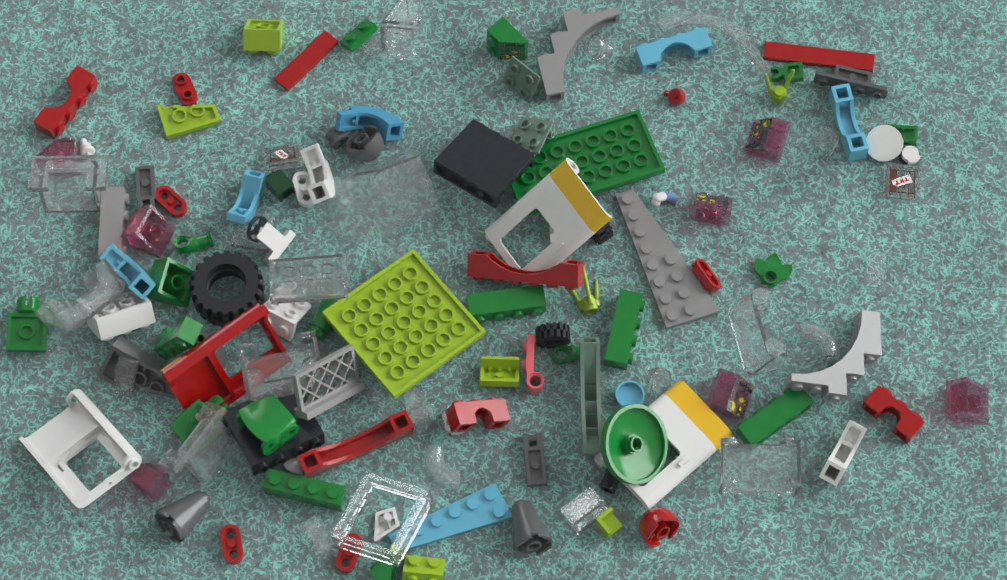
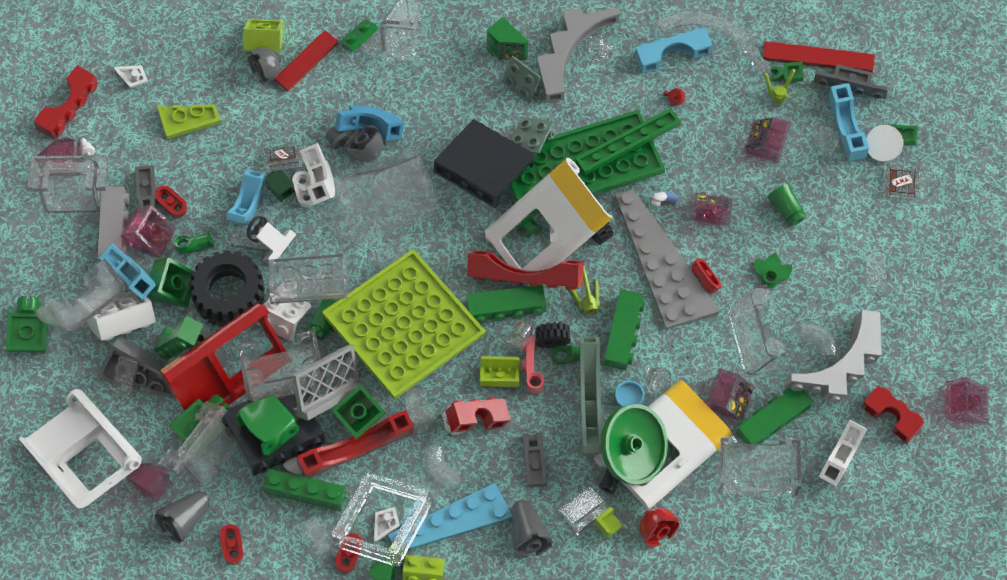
red plate [172,73,198,106] -> none
white piece [899,146,921,166] -> none
none -> white piece [114,66,148,89]
none -> dark grey cylinder [247,46,282,85]
none -> green slope [331,384,386,439]
none -> clear slope [502,321,533,354]
none -> green tile [517,215,542,238]
none -> green plate [575,108,681,175]
none -> green plant [767,183,807,226]

